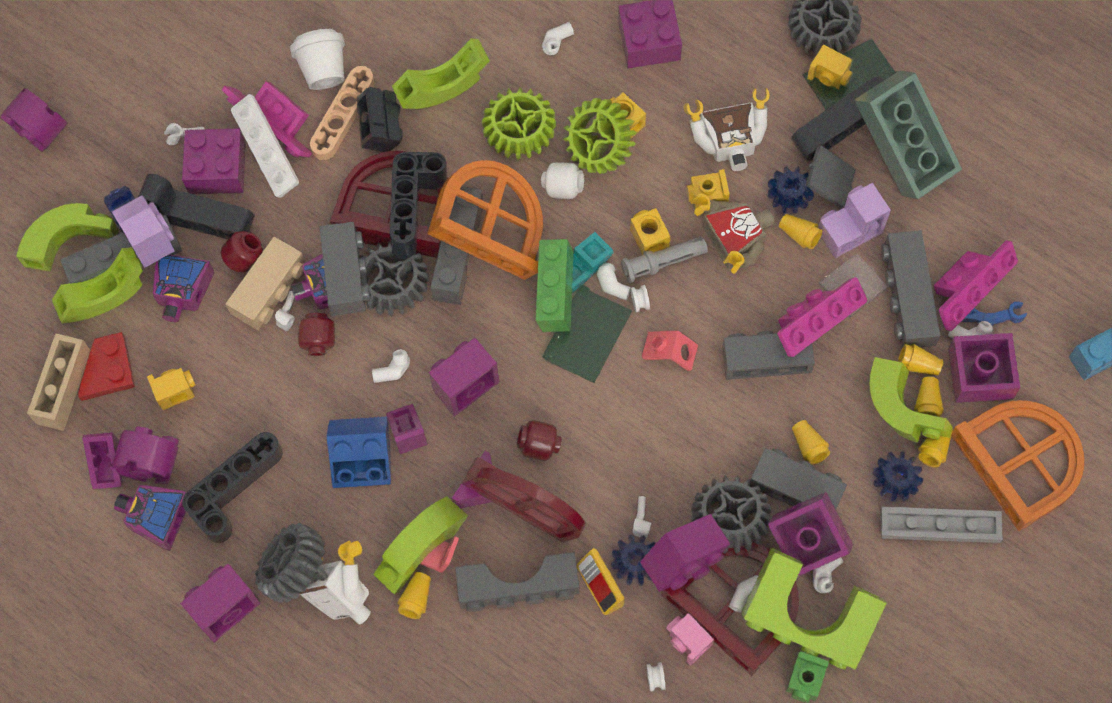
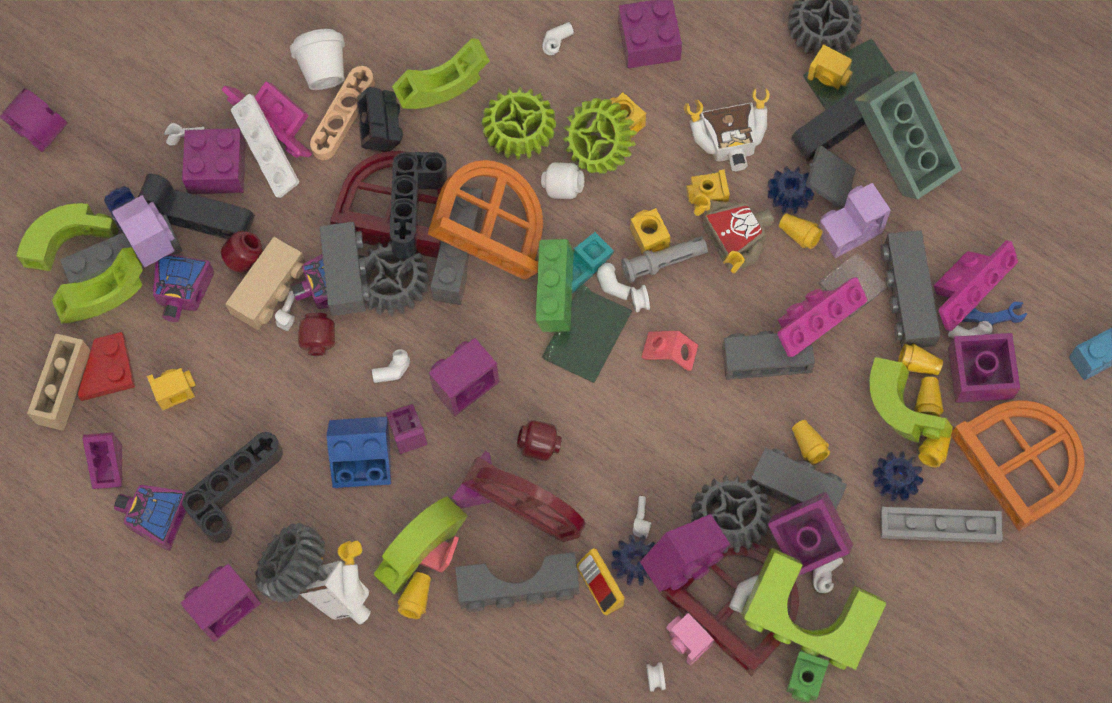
magenta brick [111,426,179,484] -> none

